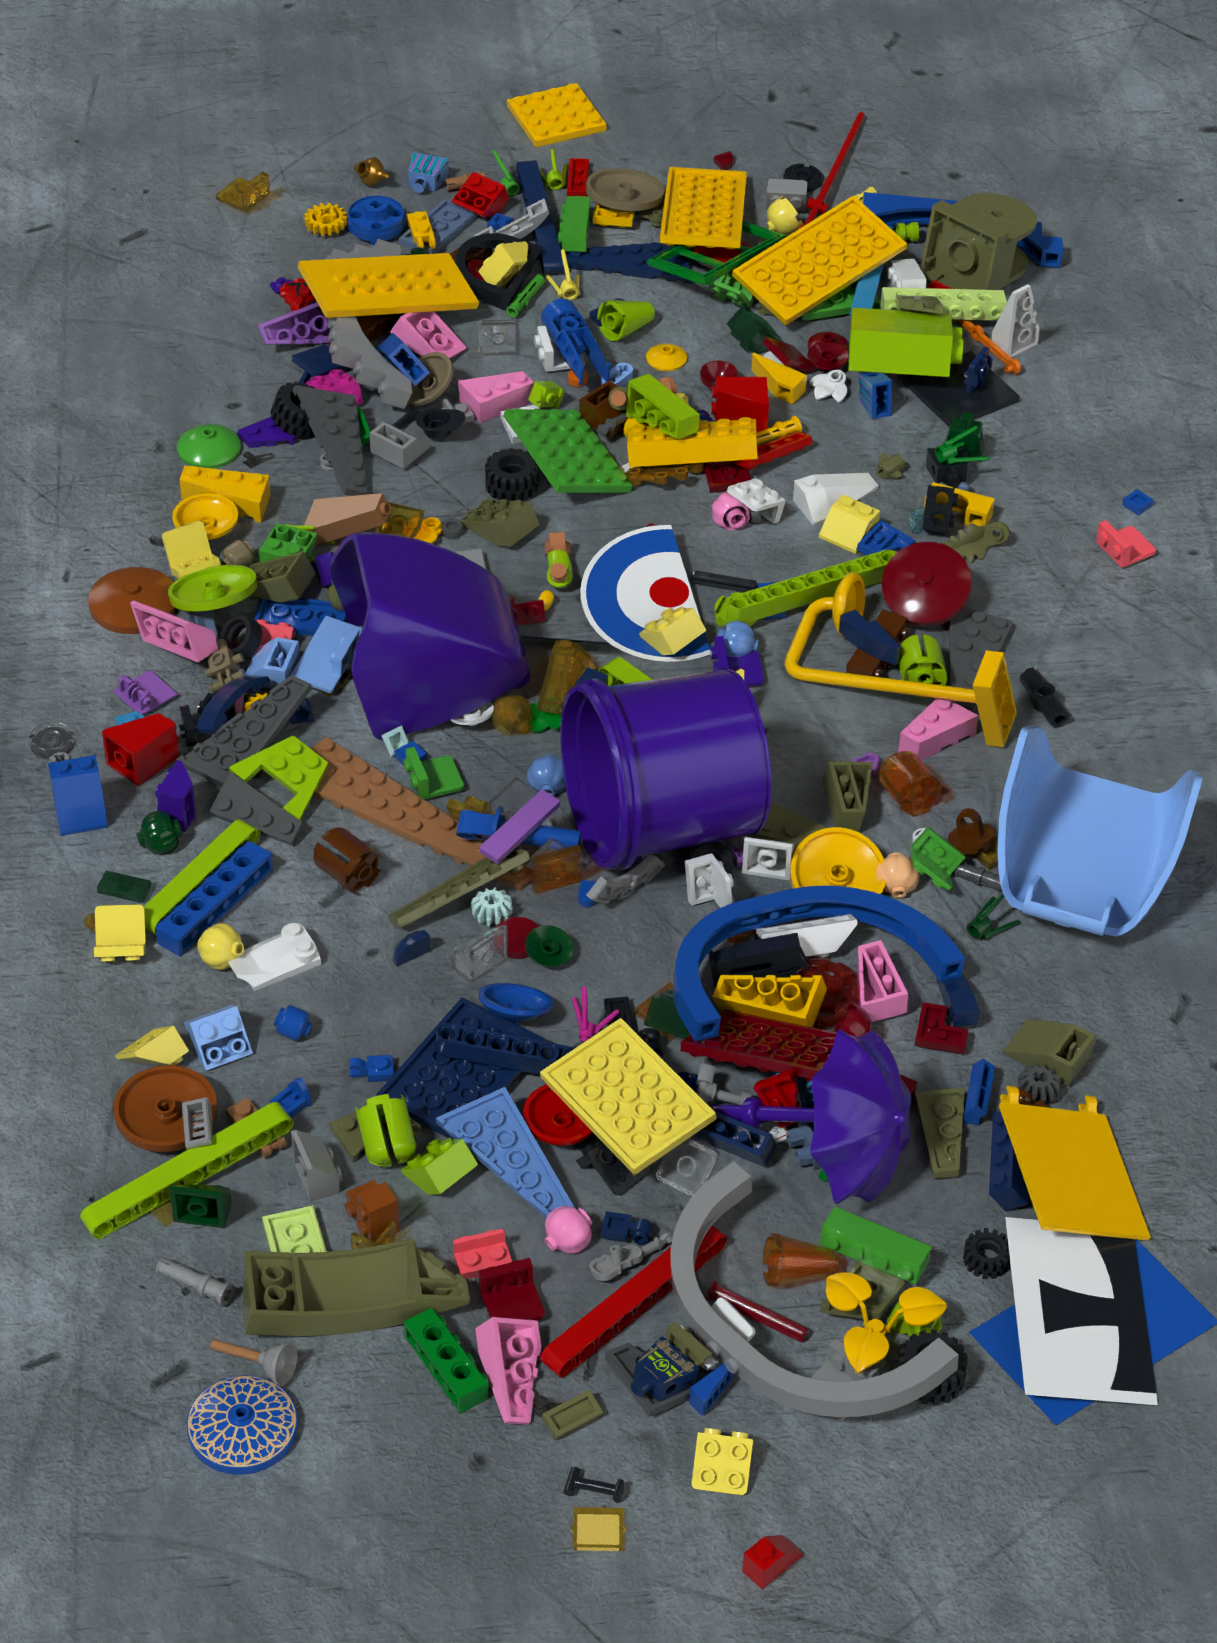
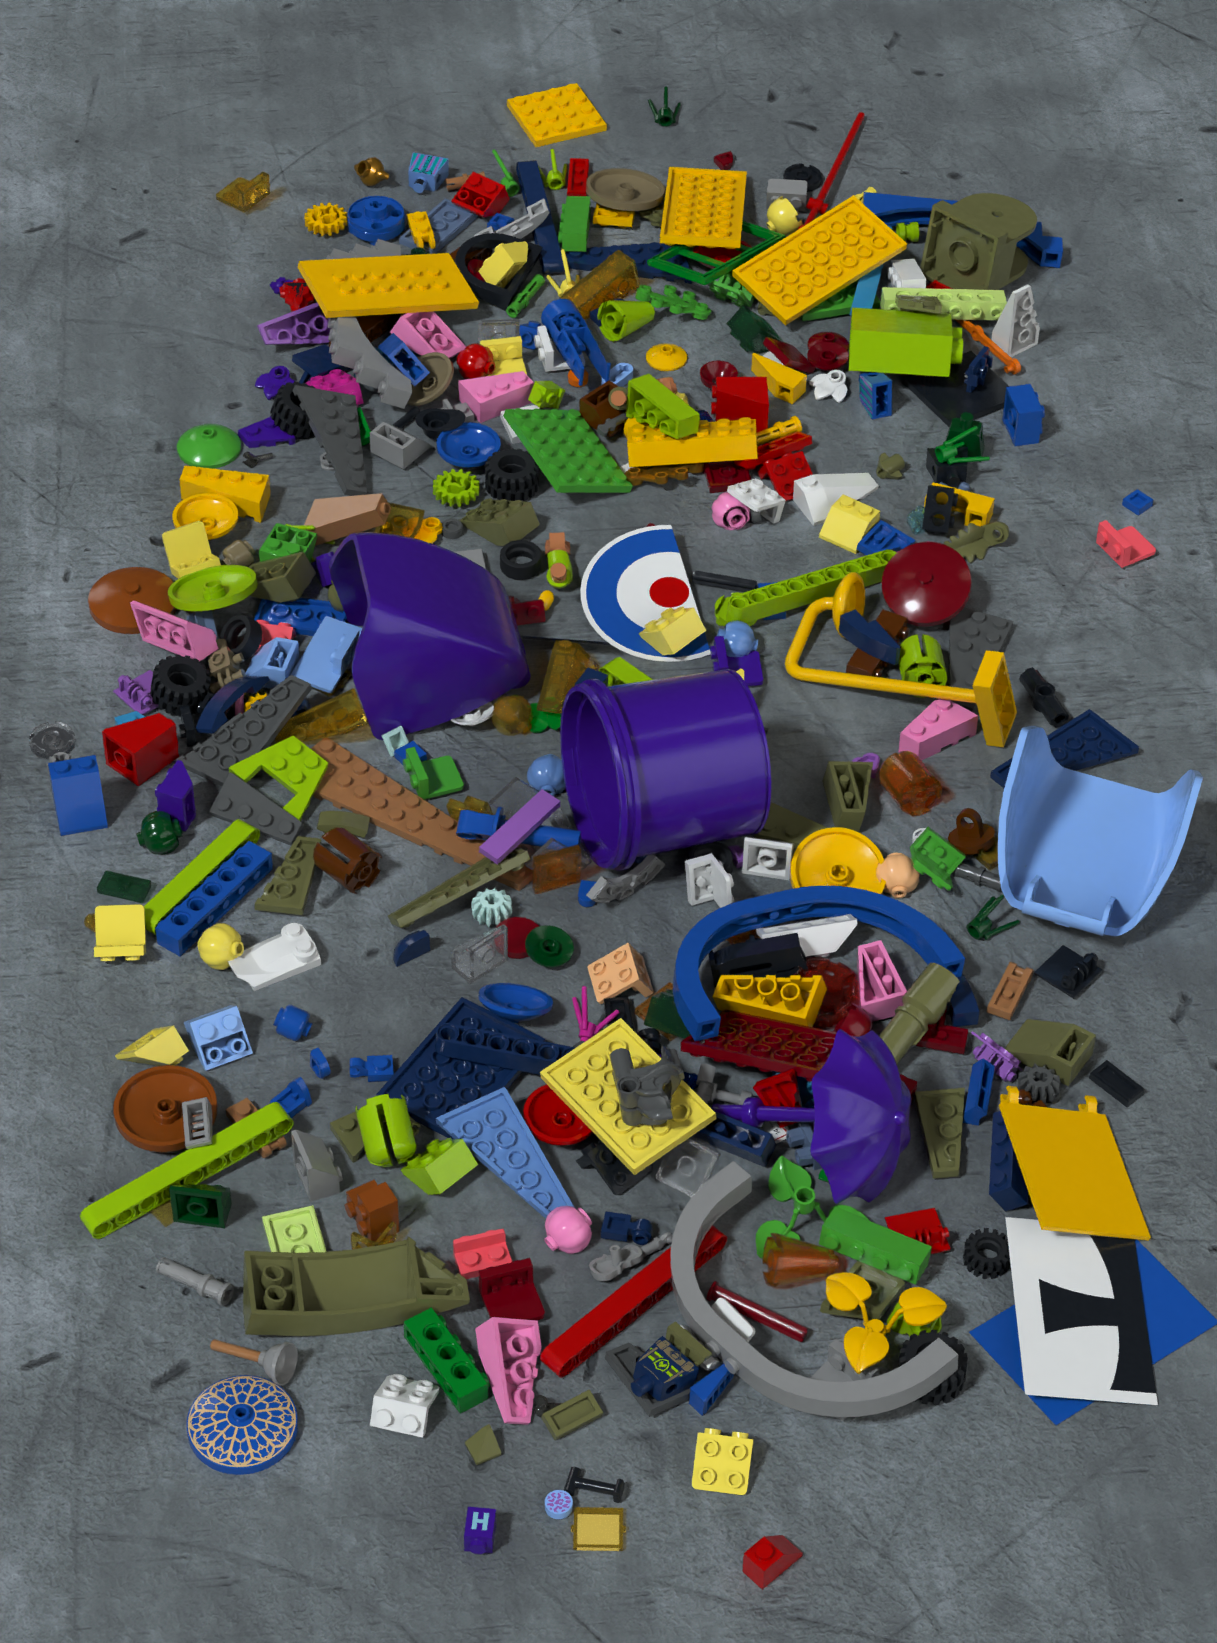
none -> black tyre [150,655,211,716]
none -> dark purple plate [255,366,295,400]
none -> olive wing [255,836,322,915]
none -> clear yellow wedge [275,688,368,743]
none -> blue tile [310,1047,331,1079]
none -> olive slope [317,811,370,838]
none -> white bracket [370,1374,440,1438]
none -> lime gear [433,469,479,507]
none -> blue dish [437,422,501,468]
none -> red plant [457,343,495,380]
none -> dark purple brick [464,1507,496,1554]
none -> olive slope [465,1424,502,1465]
none -> light yellow bracket [480,336,528,376]
none -> black tyre [500,540,541,580]
none -> blue bracket [518,321,541,350]
none -> light blue tile [545,1490,573,1519]
none -> clear yellow wedge [560,250,640,320]
none -> light nougat bracket [588,943,654,1004]
none -> dark grey helmet [610,1045,685,1126]
none -> bright green plant [635,285,711,320]
none -> dark green plant [648,86,681,127]
none -> bright green plant [756,1156,869,1261]
none -> red bracket [758,451,813,502]
none -> olive piece [879,963,960,1064]
none -> red hinge [884,1208,950,1254]
none -> medium lavender hinge [971,1031,1023,1082]
none -> medium nougat plate [987,961,1034,1020]
none -> dark blue wing [990,709,1139,788]
none -> blue brick [1002,384,1045,446]
none -> black hinge [1034,945,1103,999]
none -> black tile [1089,1060,1145,1108]

